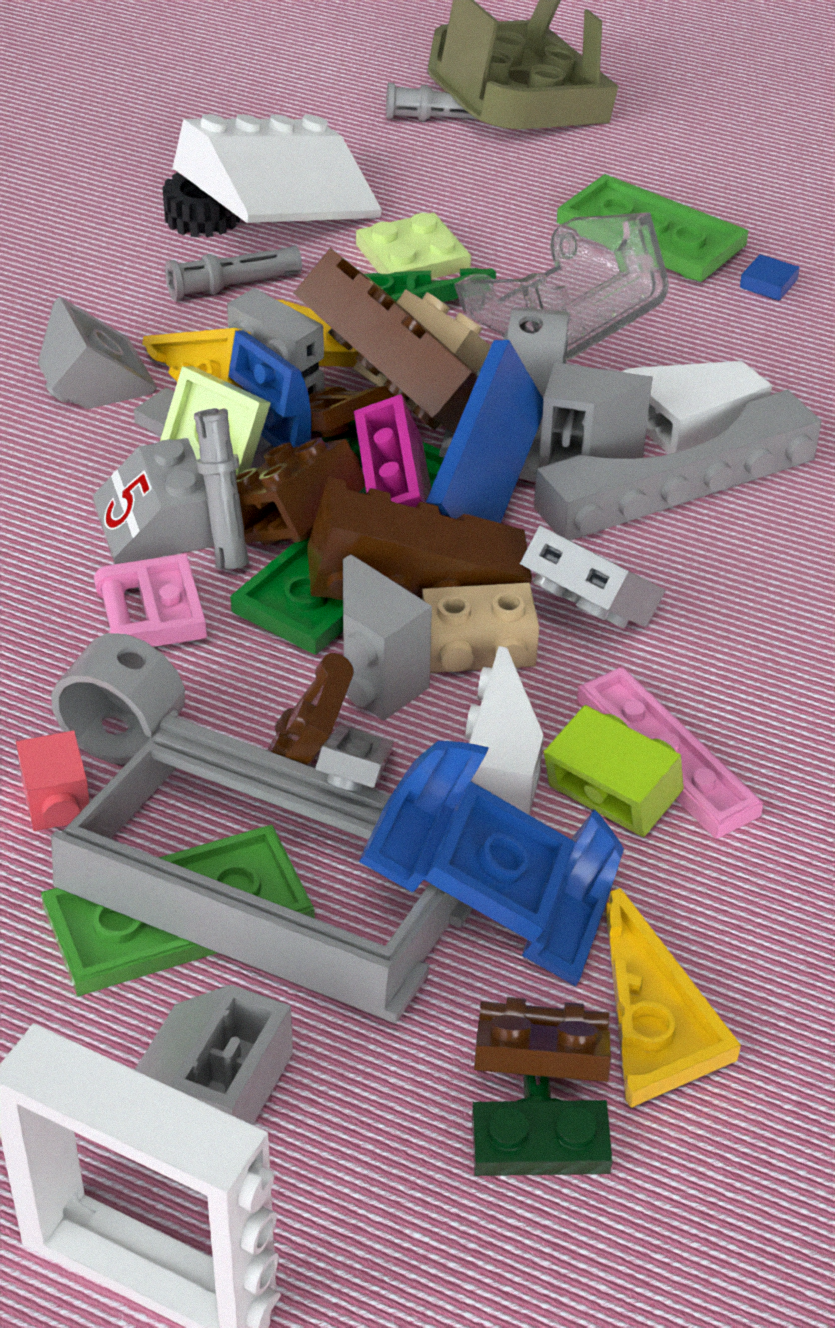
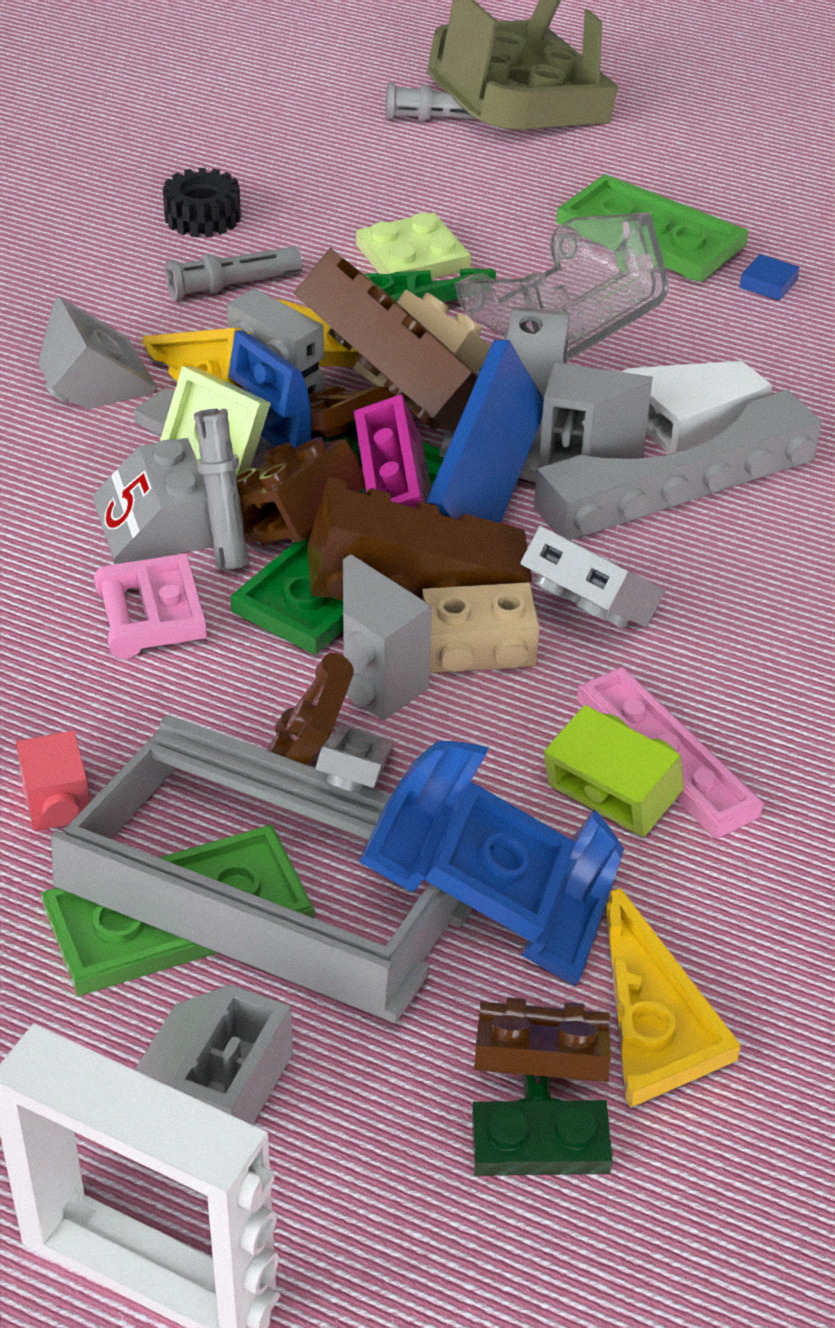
light grey piece [51,633,185,765] -> none
white slope [173,114,382,223] -> none
white slope [466,646,544,815] -> none

